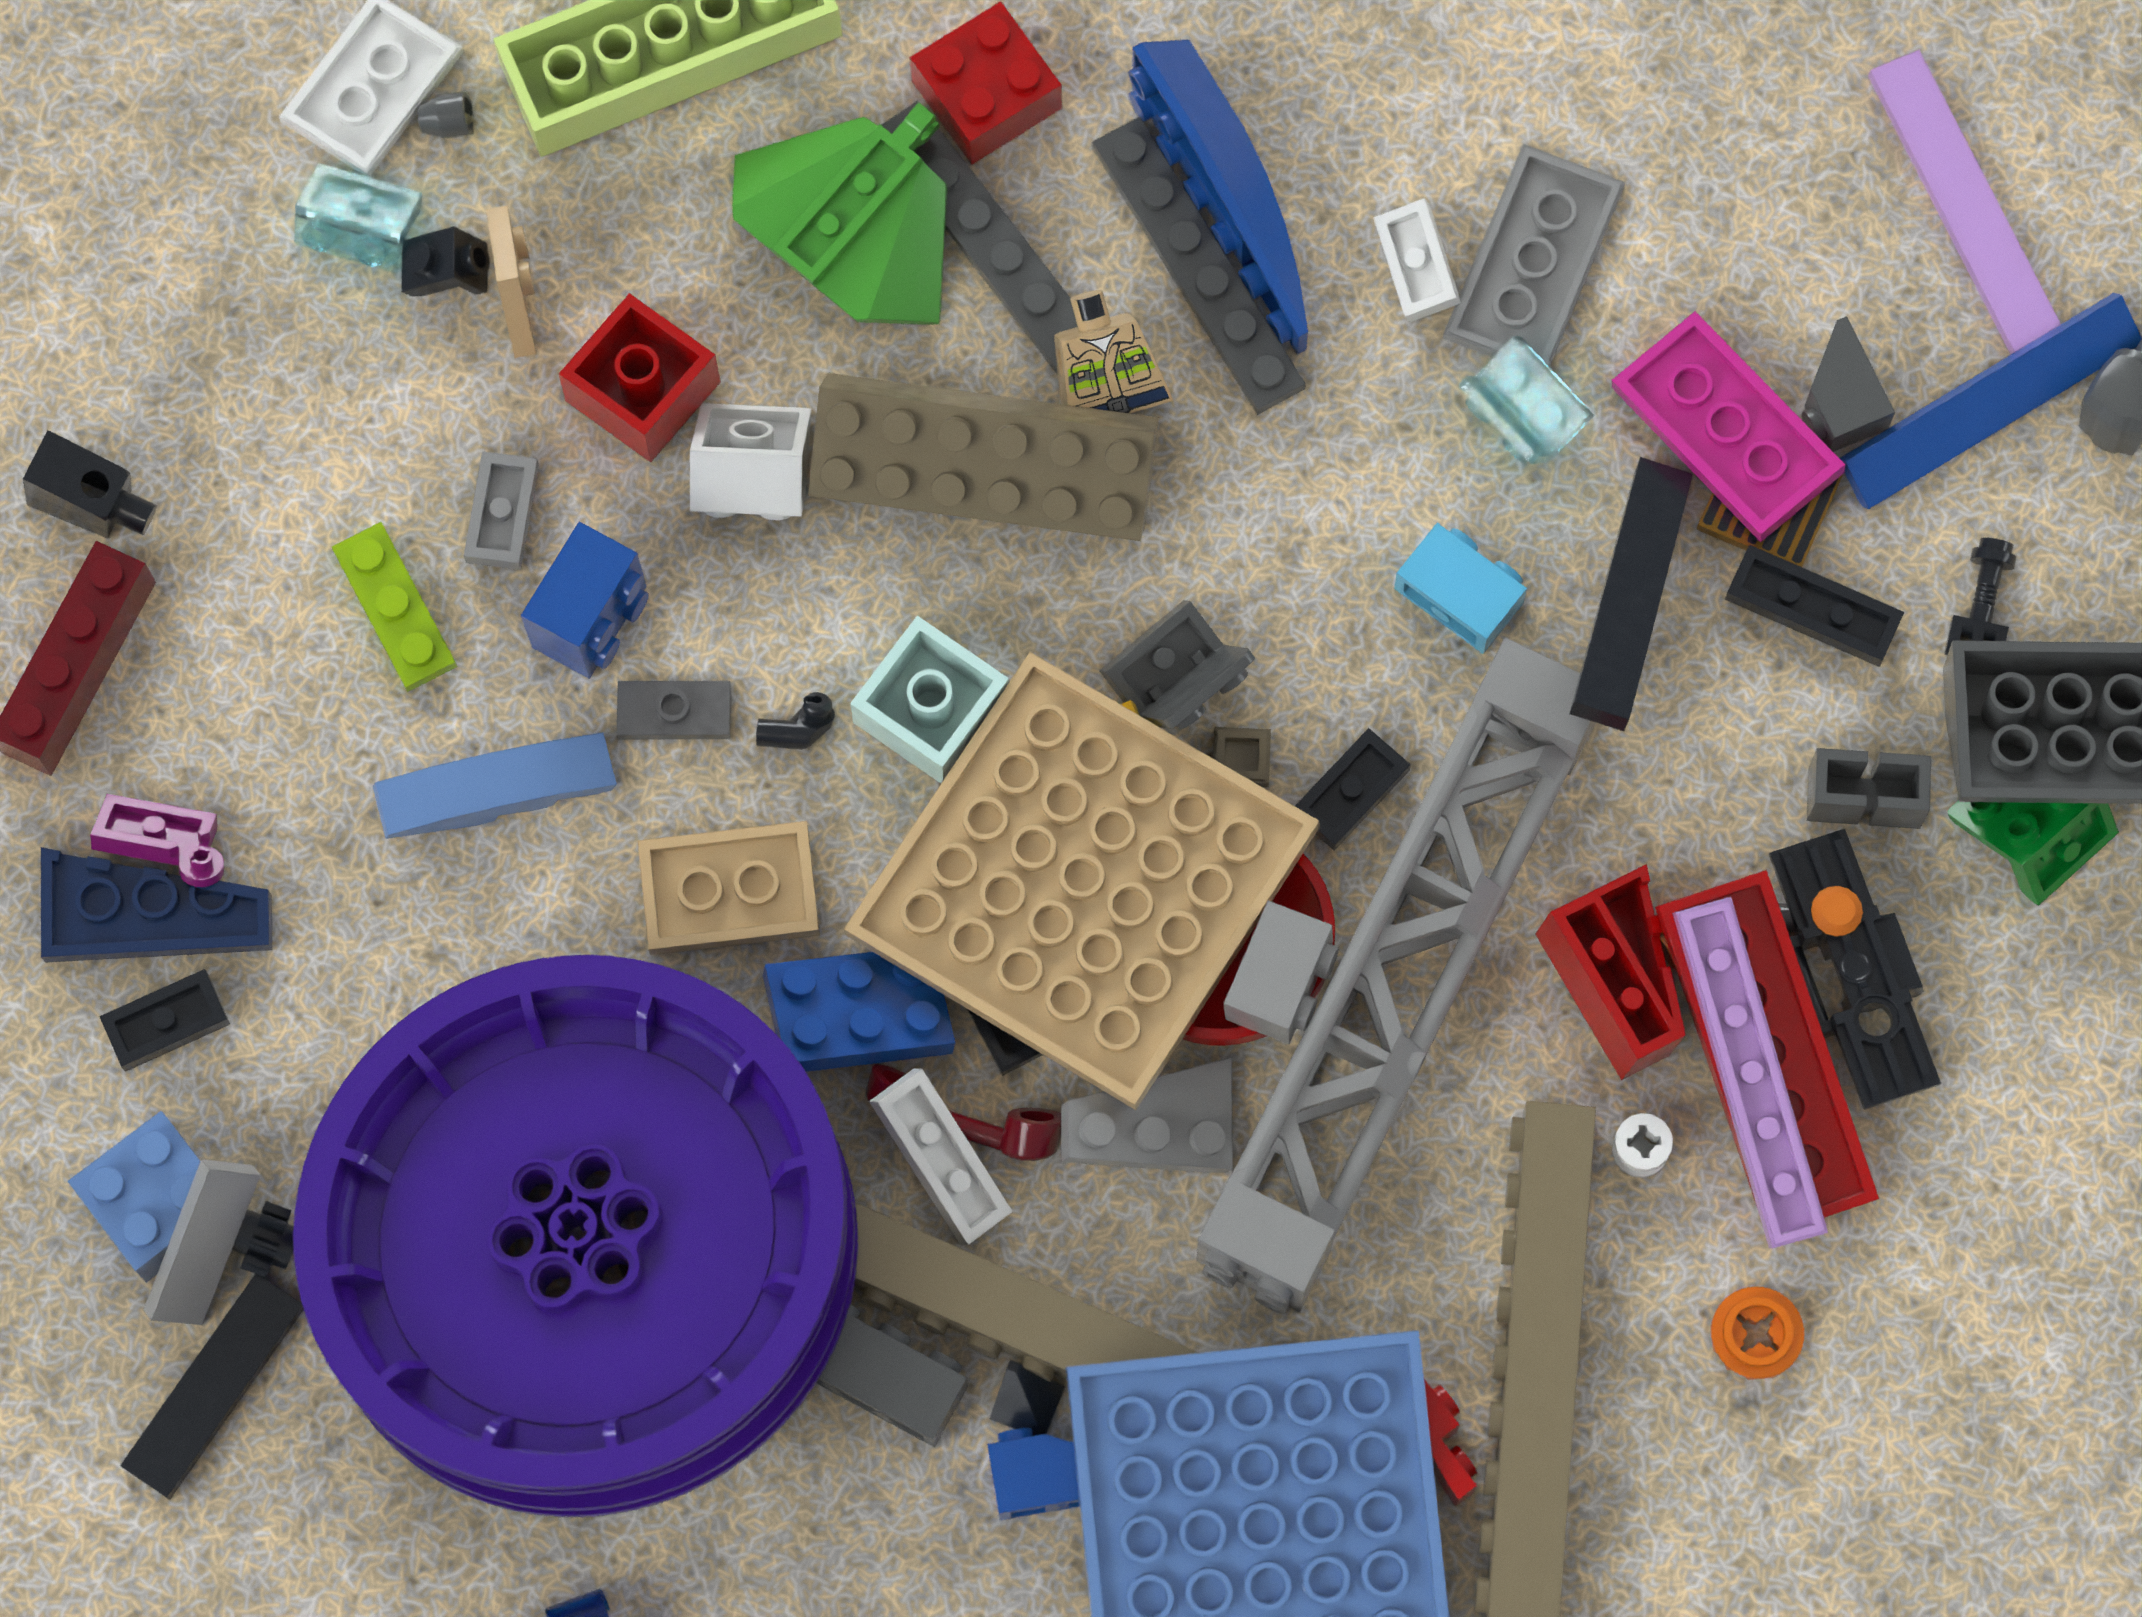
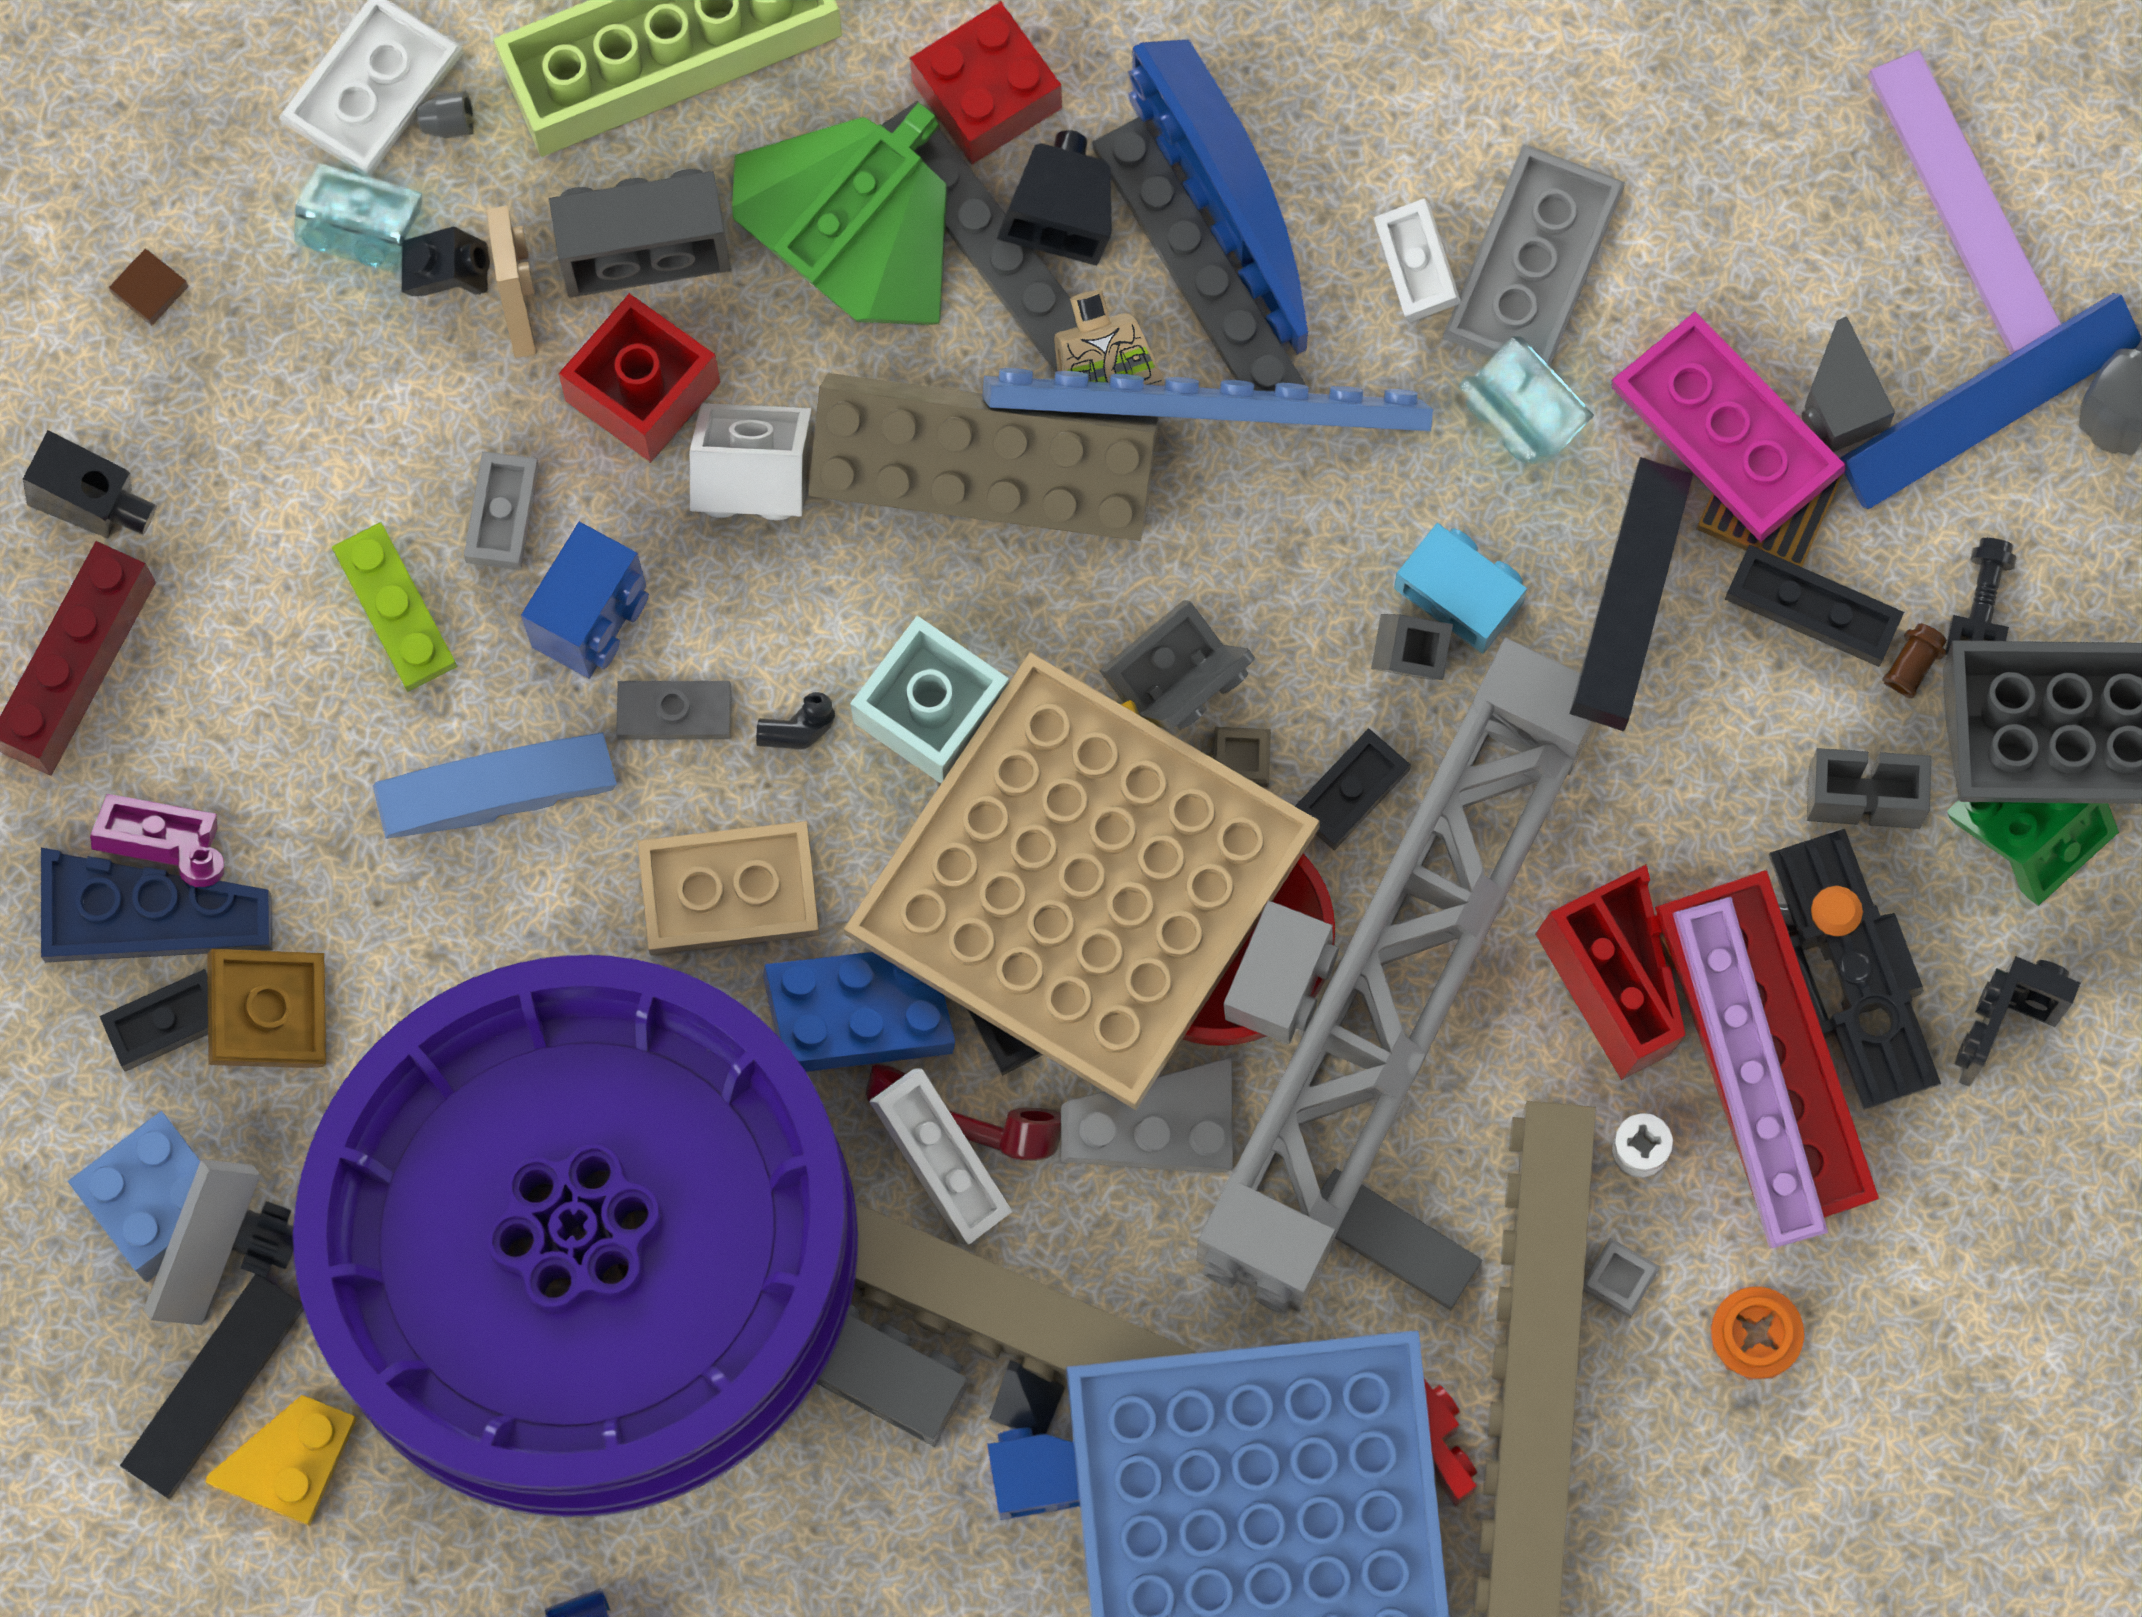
none -> reddish brown tile [108,248,189,326]
none -> yellow wing [205,1395,357,1527]
none -> pearl gold tile [207,949,326,1068]
none -> dark grey brick [549,169,731,298]
none -> medium blue plate [982,368,1433,431]
none -> black torso [997,130,1112,266]
none -> dark grey tile [1320,1168,1482,1311]
none -> dark grey brick [1371,614,1453,680]
none -> light grey tile [1583,1238,1660,1319]
none -> reddish brown pin [1882,623,1947,699]
none -> black bracket [1954,956,2081,1087]

